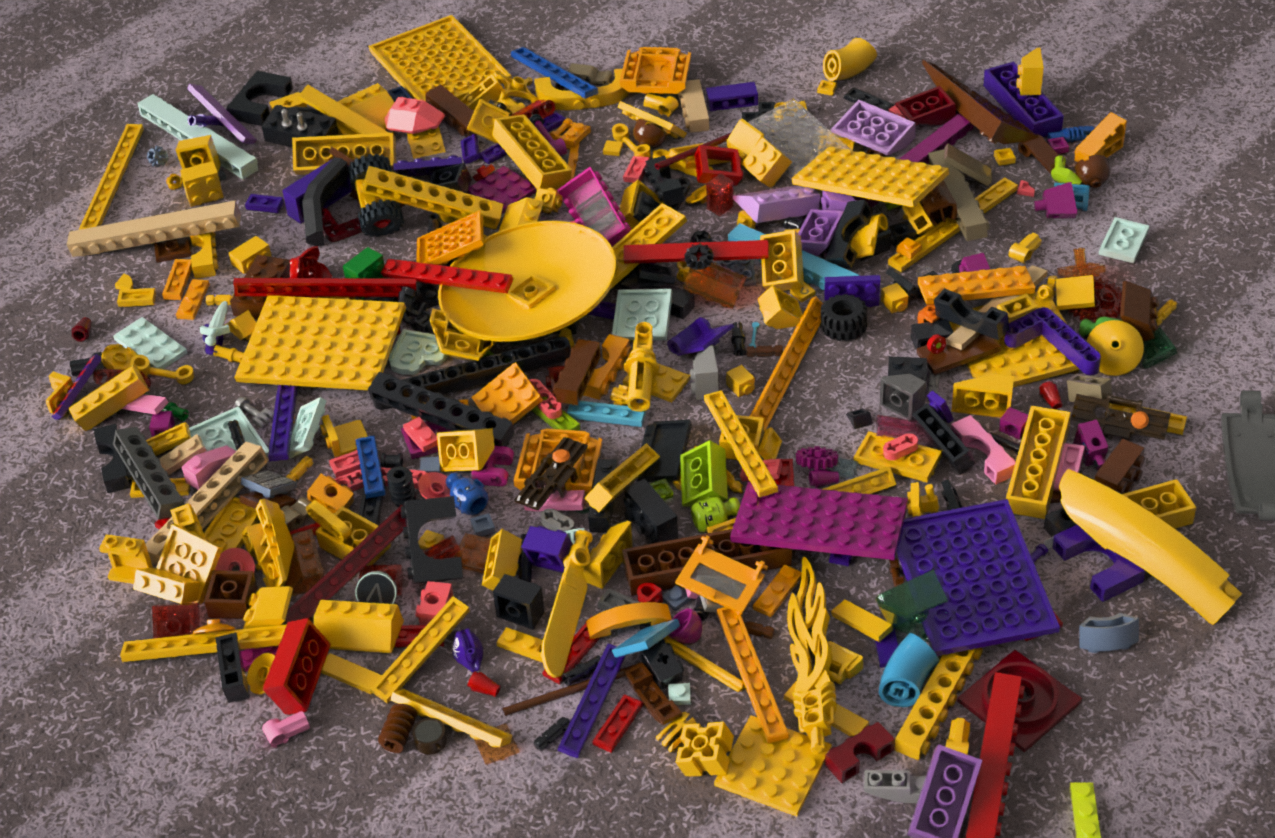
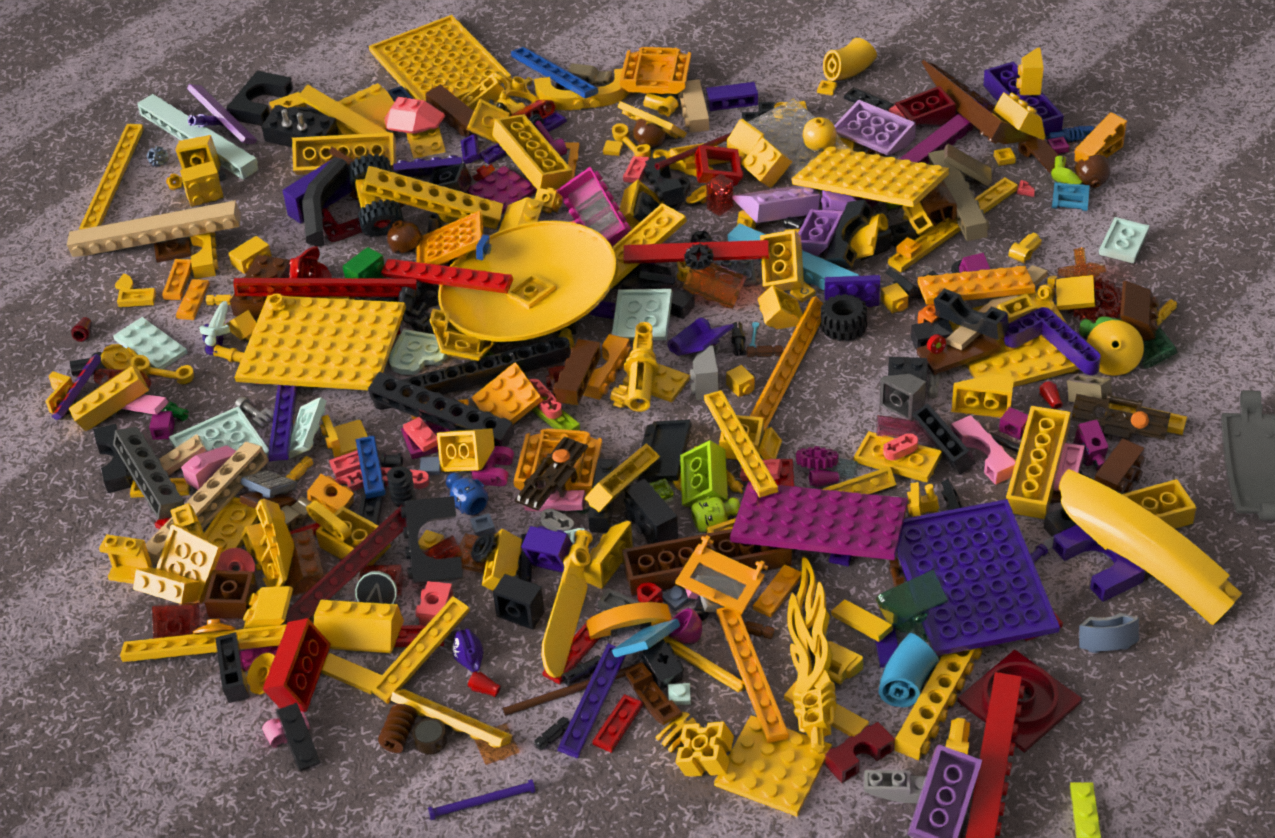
yellow tile [146,422,191,456] -> none
black axle [228,420,245,450] -> none
dark purple plate [245,194,284,213] -> none
coral dish [418,472,450,499] -> none
yellow plate [496,627,543,663] -> none
light orange plate [549,118,591,147] -> none
medium azure plate [567,401,646,427] -> none
black slope [846,408,873,429] -> none
dark purple plate [927,390,954,424] -> none
magenta torso [1034,182,1078,219] -> none
none -> yellow plate [267,294,286,311]
none -> black plate [276,703,320,772]
none -> reddish brown cylinder [387,220,423,253]
none -> dark purple bar [428,779,536,820]
none -> black gear [471,532,497,563]
none -> blue plate [476,234,492,261]
none -> yellow cylinder [803,117,837,150]
none -> yellow slope [993,93,1045,140]

